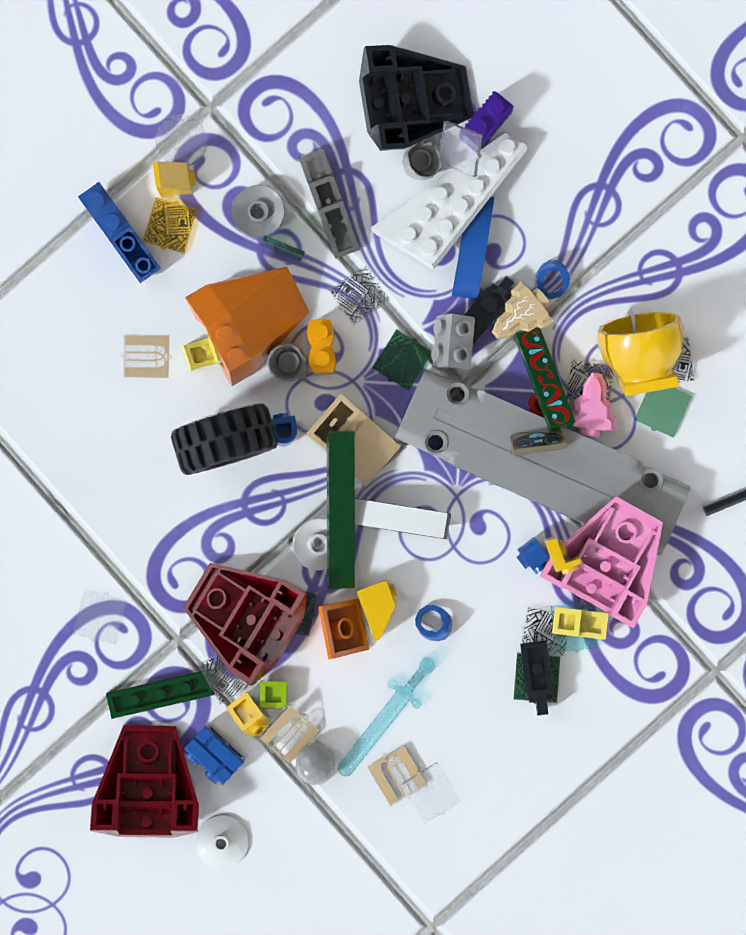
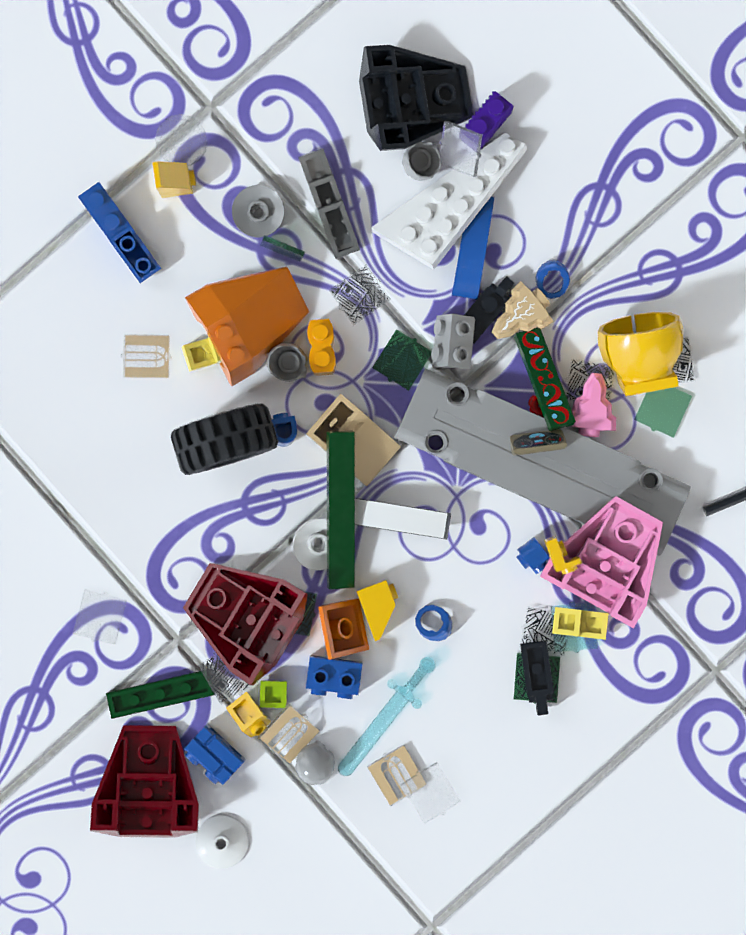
clear yellow piece [143,197,197,253] -> none
none -> blue brick [306,655,363,699]

